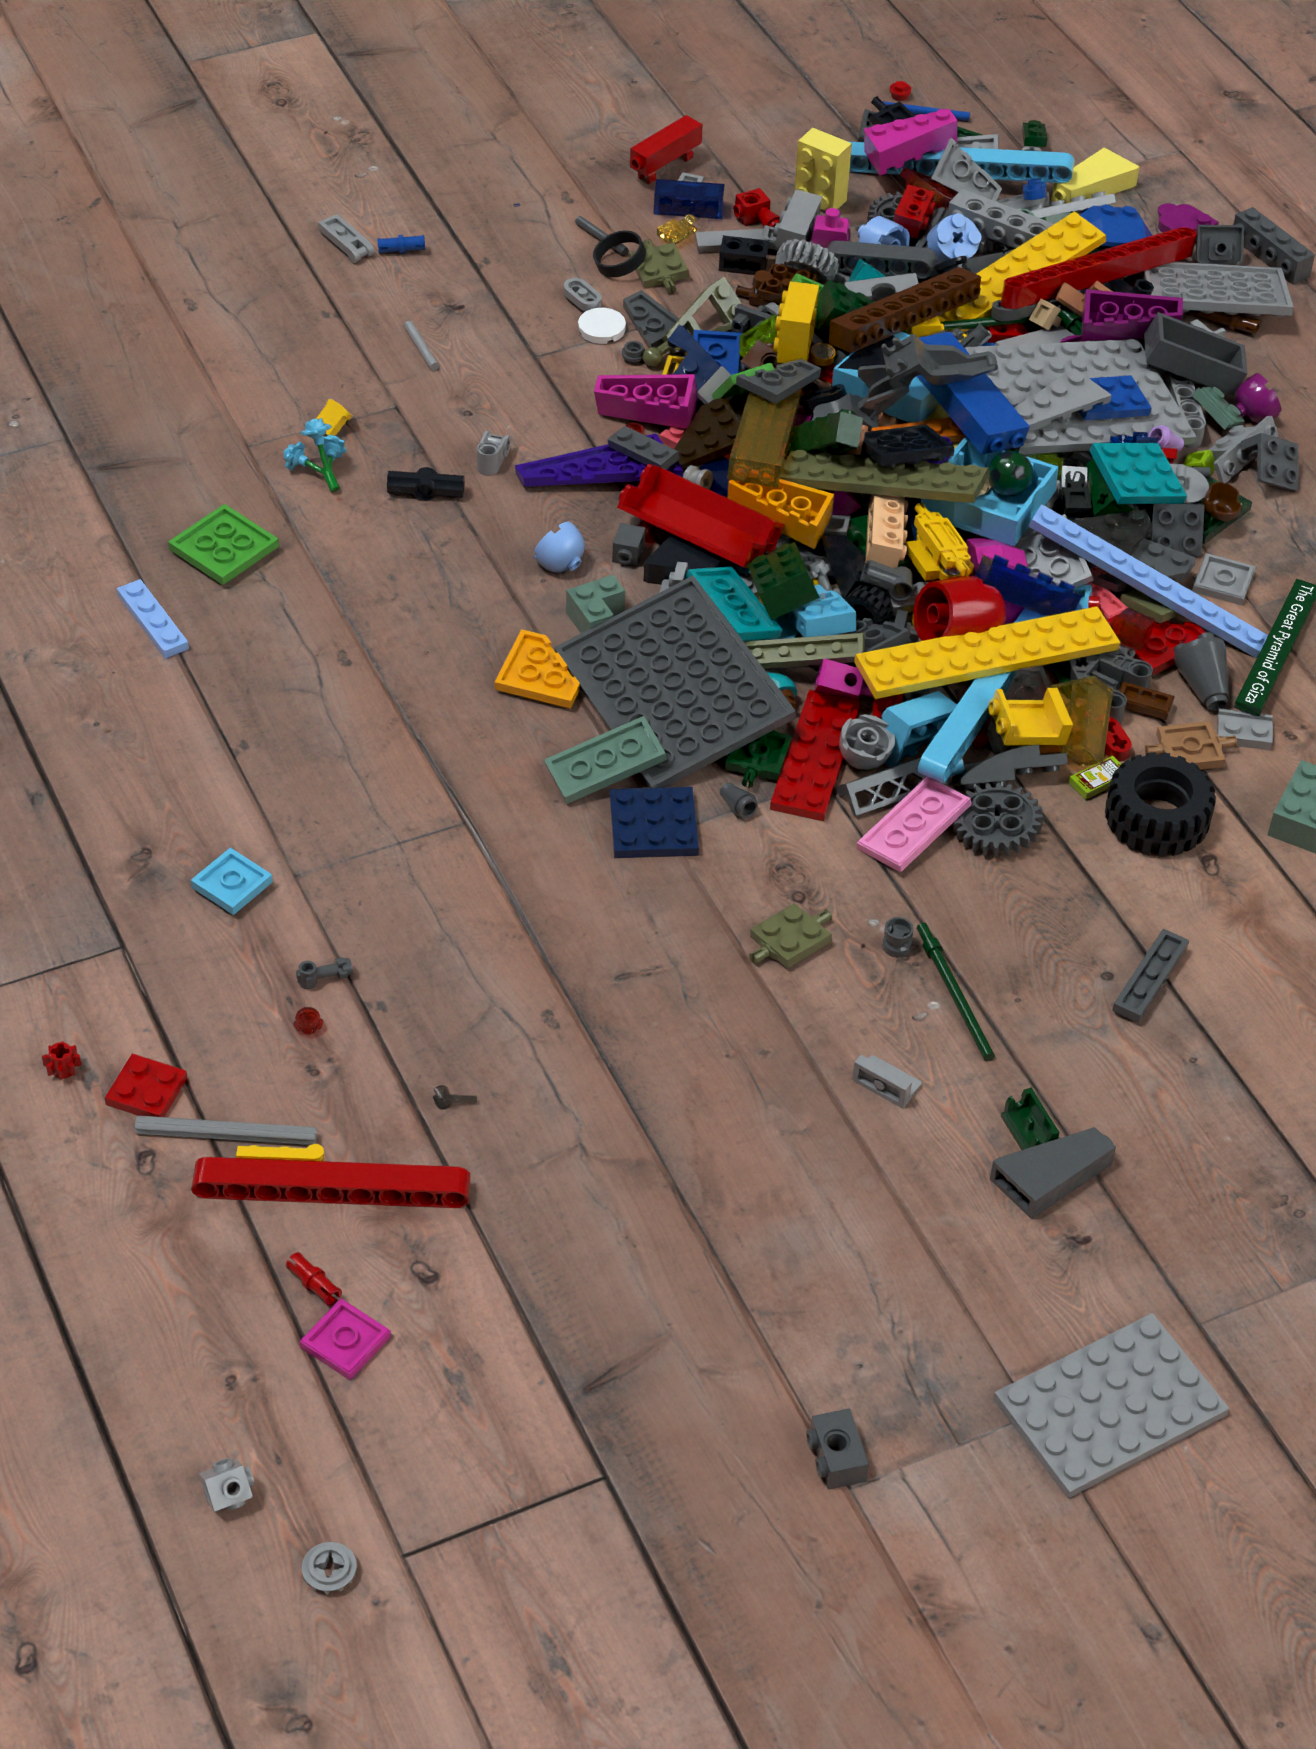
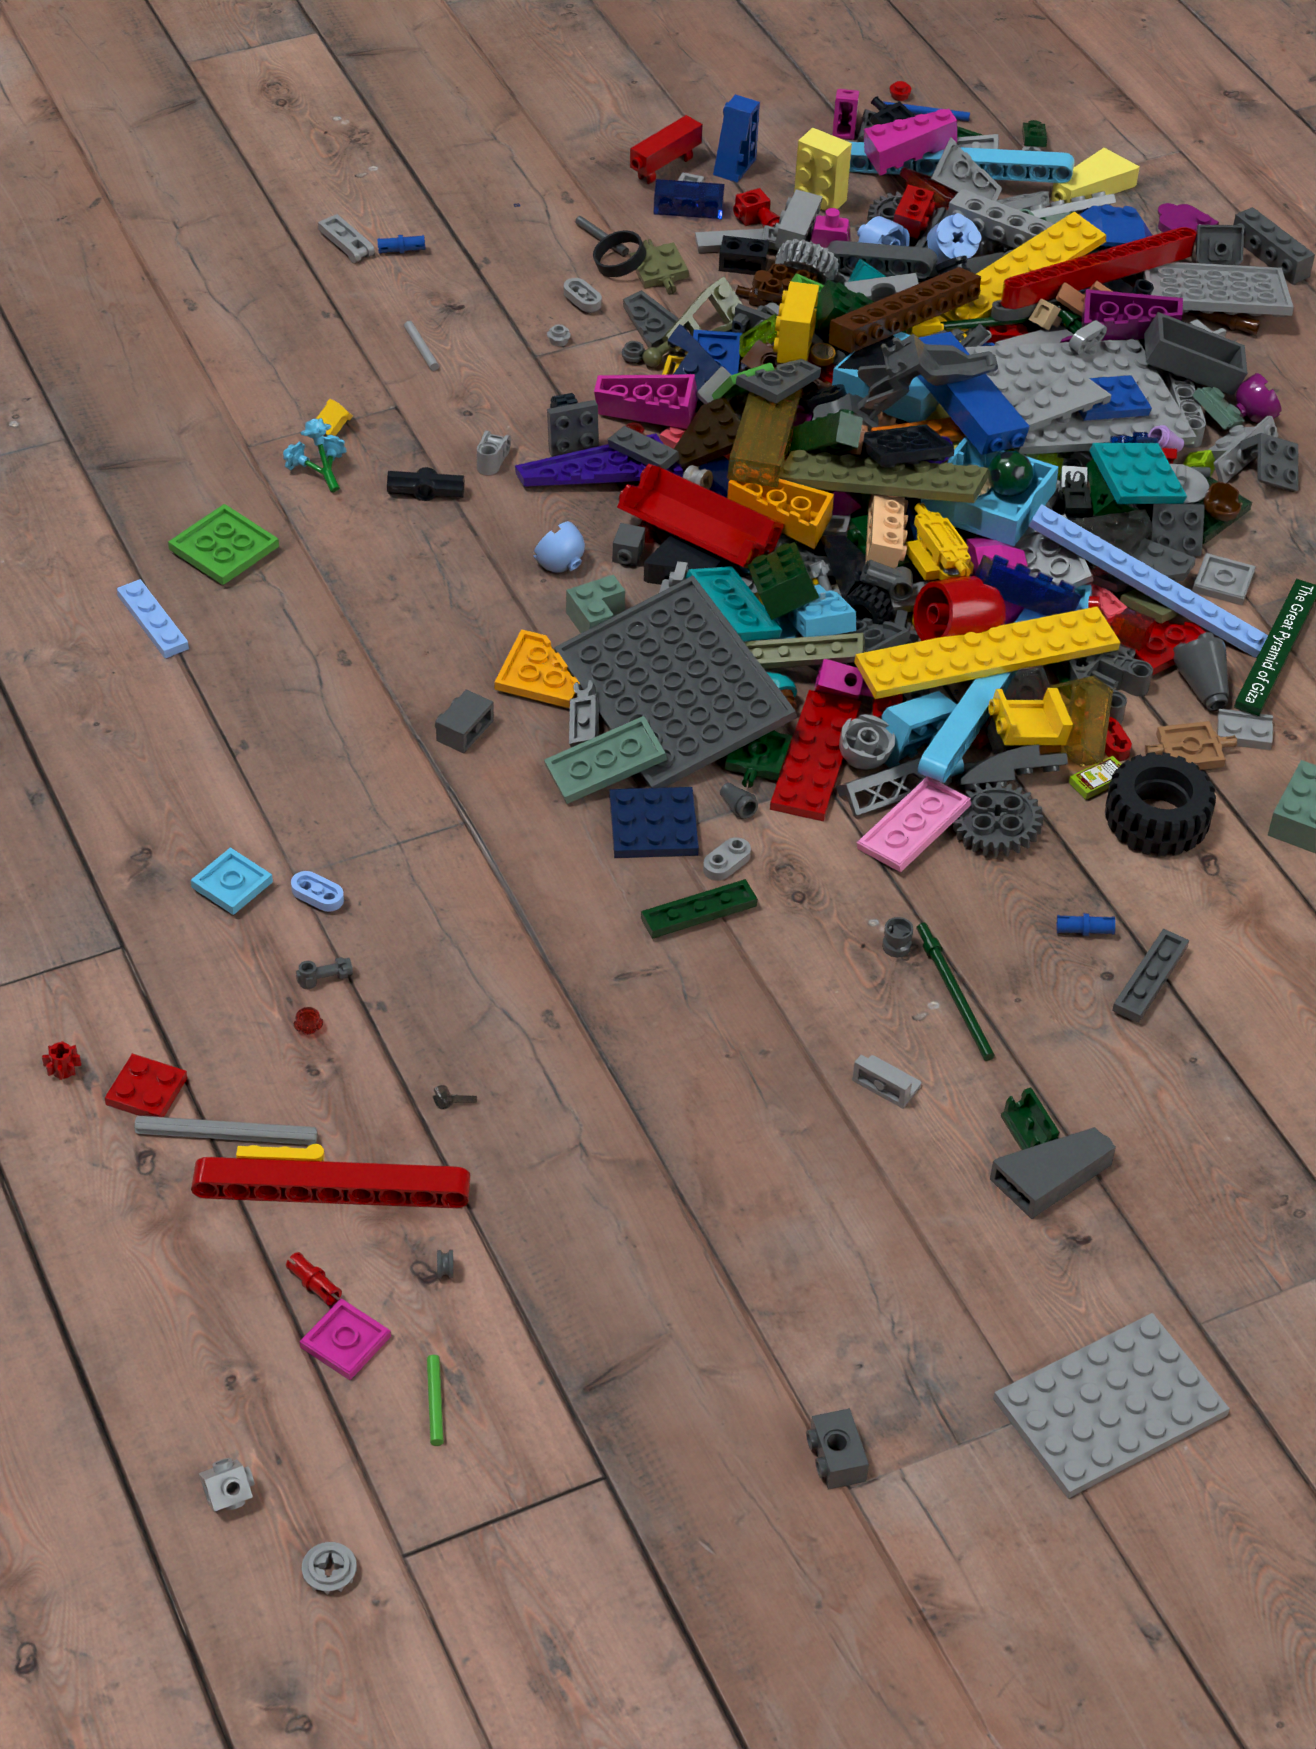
white tile [578,308,626,344] -> none
clear yellow plate [657,214,697,245] -> none
olive plate [749,903,832,968] -> none
blue plate [1023,178,1047,200] -> none
reddish brown plate [1119,682,1175,720] -> none
none -> light blue plate [291,871,344,912]
none -> bright green bar [427,1355,444,1446]
none -> dark grey brick [435,689,494,753]
none -> dark grey bush [437,1250,454,1279]
none -> light grey plate [547,324,571,346]
none -> dark grey plate [547,393,599,457]
none -> plate [569,680,599,748]
none -> dark green plate [641,879,758,939]
none -> light grey plate [703,837,751,881]
none -> blue wedge [713,94,760,183]
none -> dark pink torso [832,89,859,140]
none -> blue pin [1056,913,1115,936]
none -> light grey beam [1069,320,1107,354]

